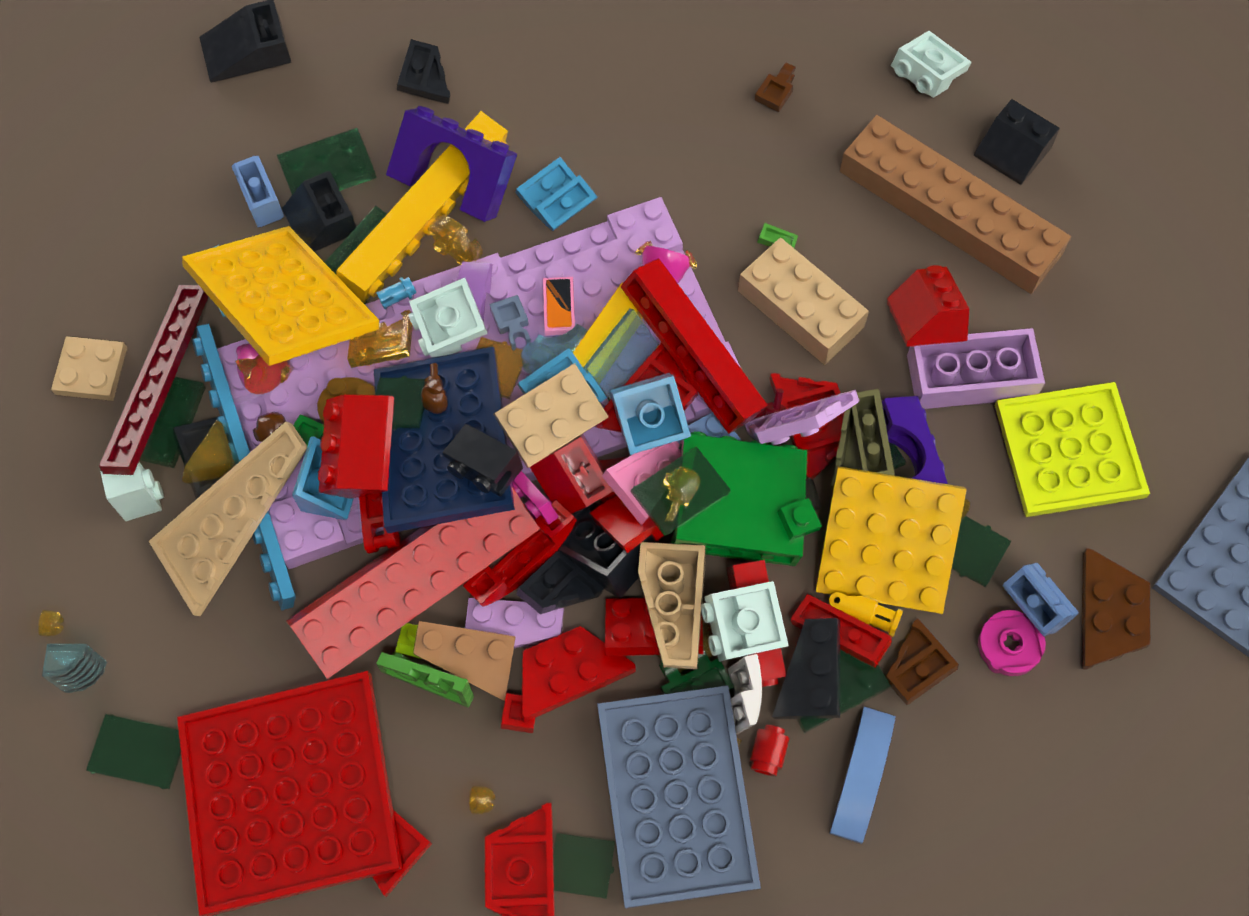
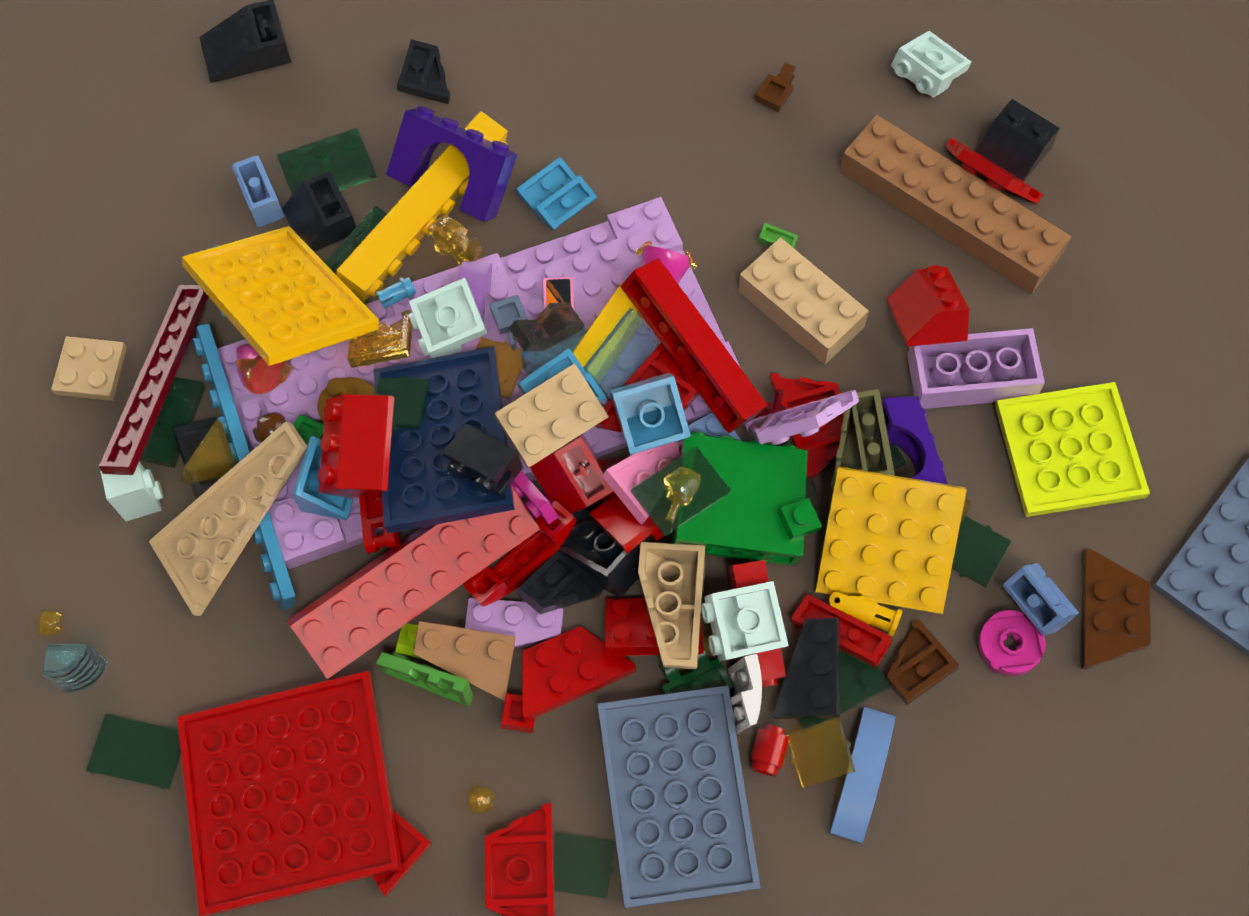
reddish brown piece [421,363,448,414] -> none
none -> clear smoke slope [508,303,585,352]
none -> clear yellow piece [786,718,856,788]
none -> red wing [945,137,1044,204]

